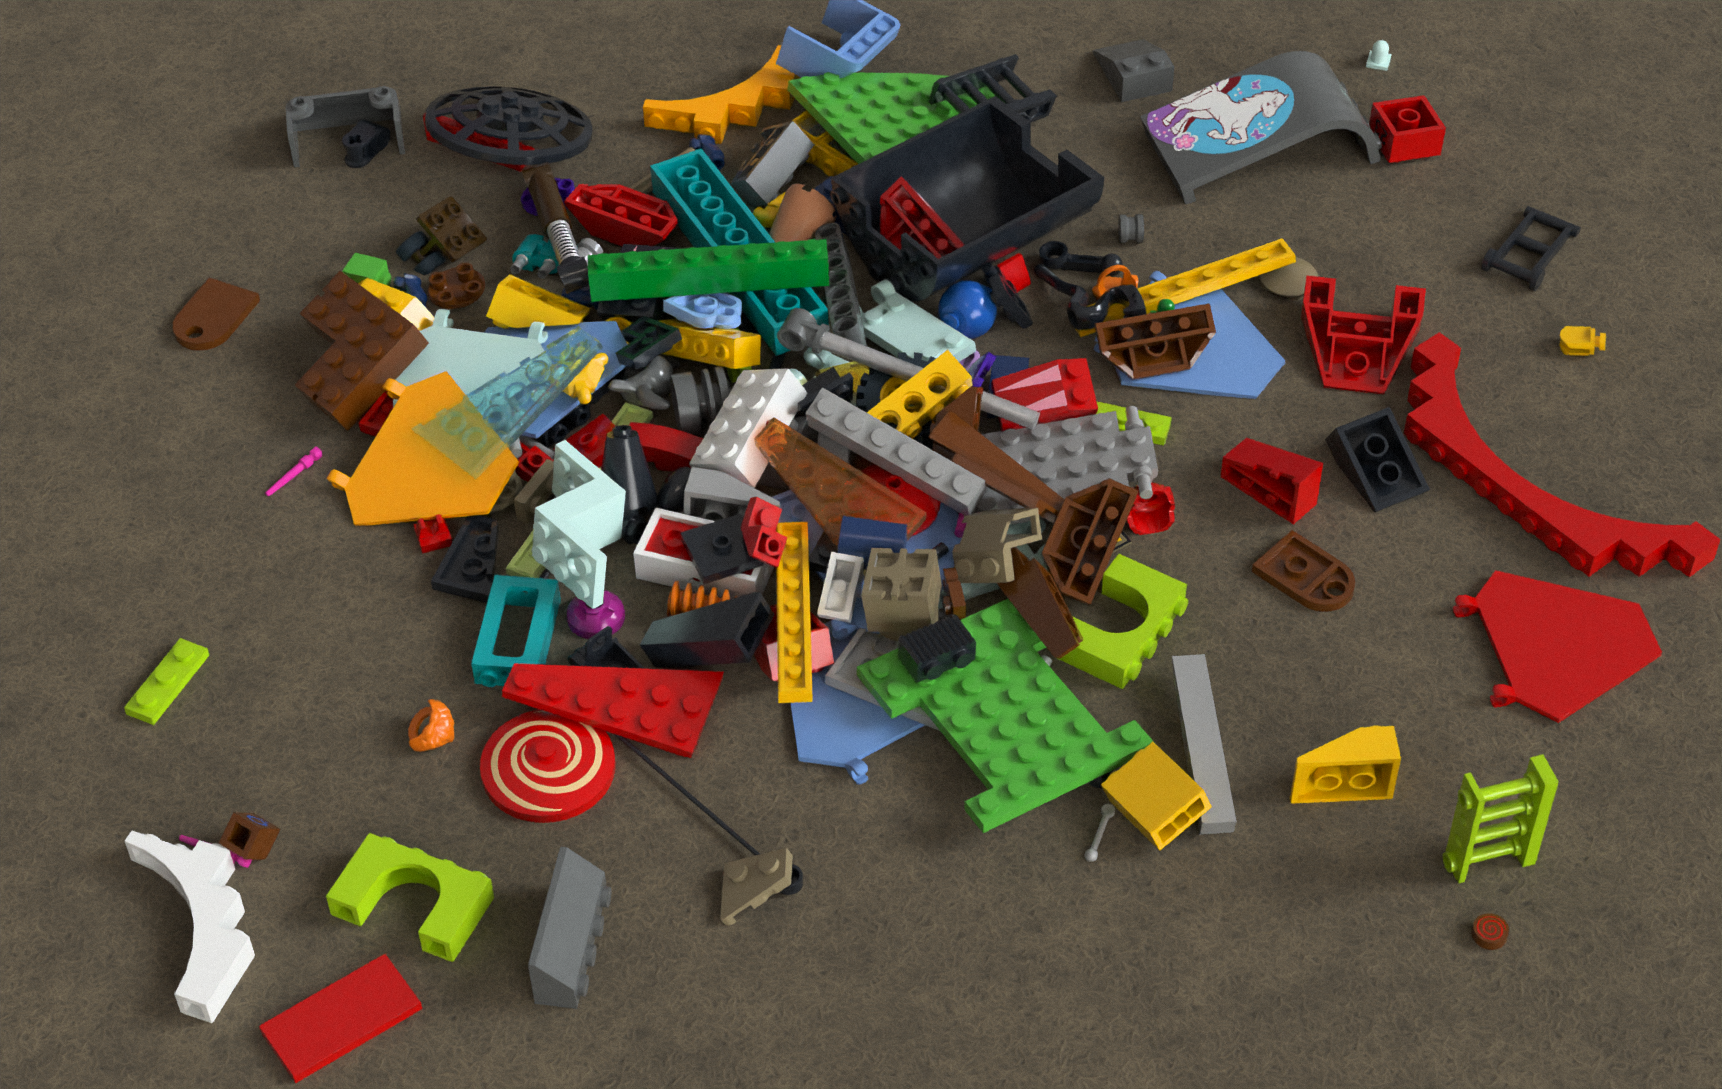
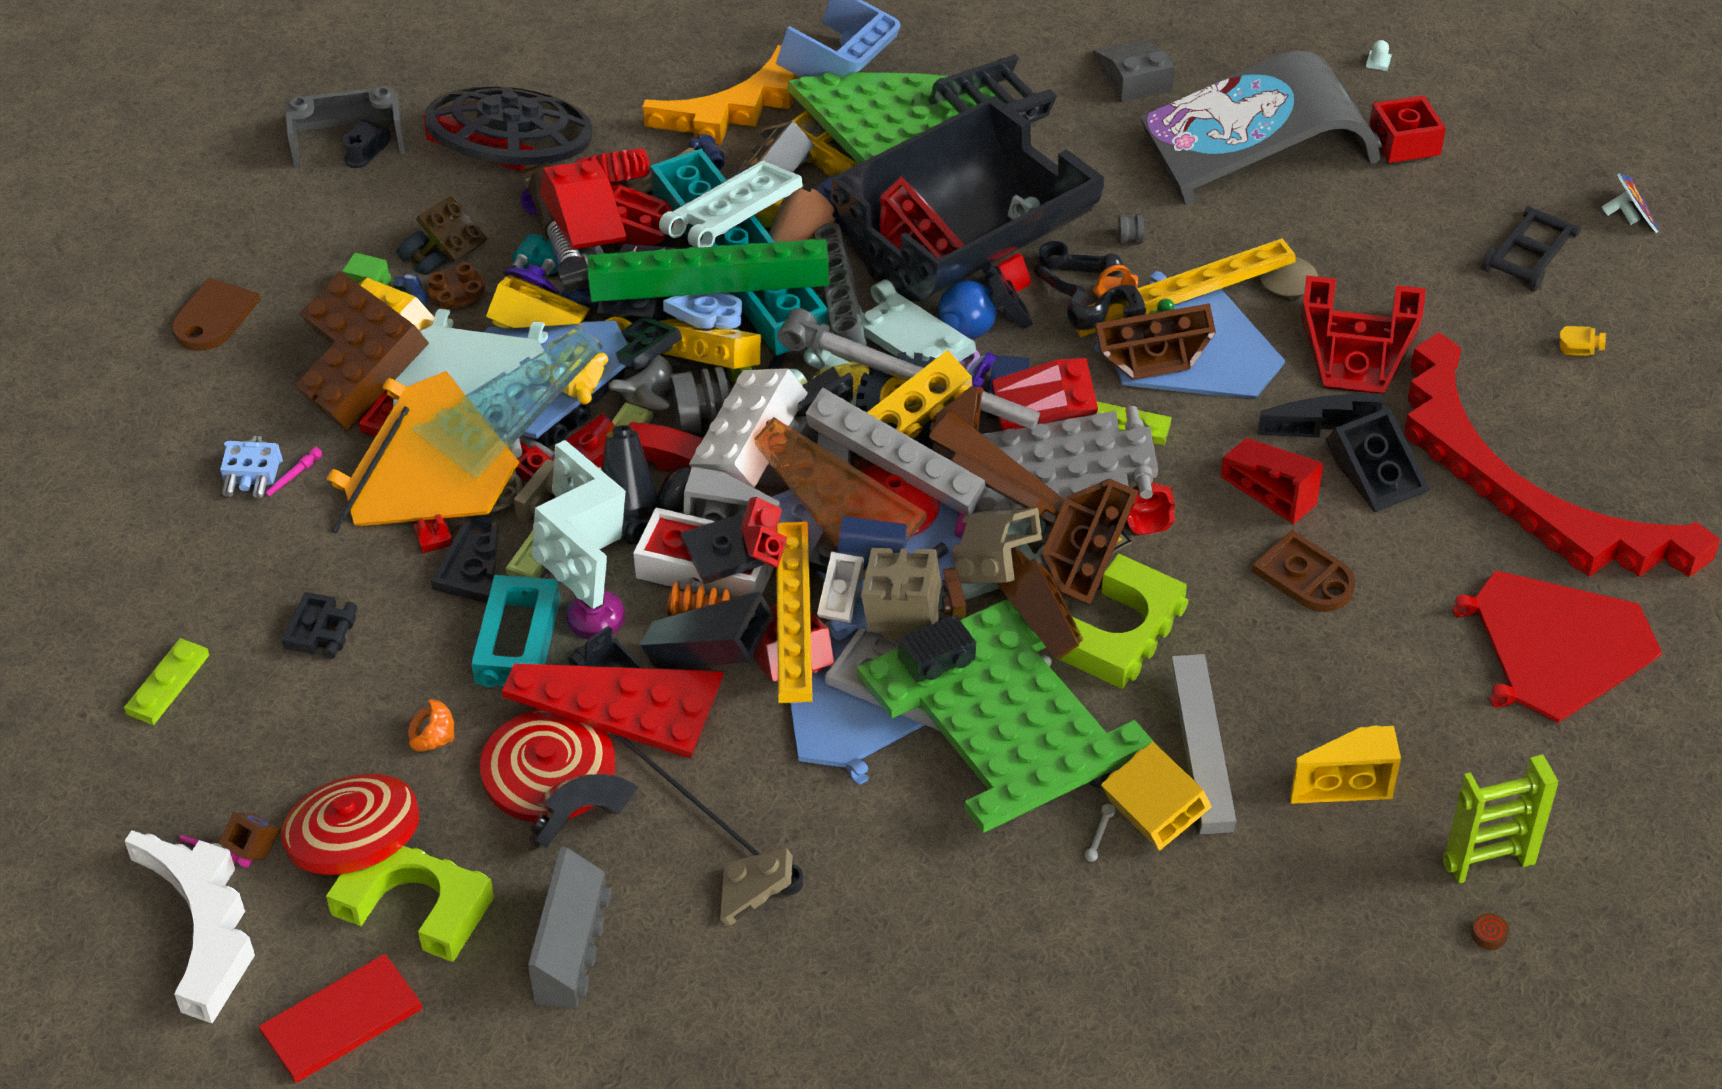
none -> light blue piece [220,436,283,498]
none -> black plate [281,592,358,659]
none -> red dish [281,774,420,875]
none -> black piece [331,406,410,533]
none -> dark purple dish [503,264,559,294]
none -> black arch [528,774,638,848]
none -> red slope [540,160,627,250]
none -> red gear [574,148,650,184]
none -> light aqua hinge [659,161,803,248]
none -> light aqua piece [1008,195,1040,219]
none -> black slope [1258,394,1383,438]
none -> light aqua shield [1602,174,1659,233]

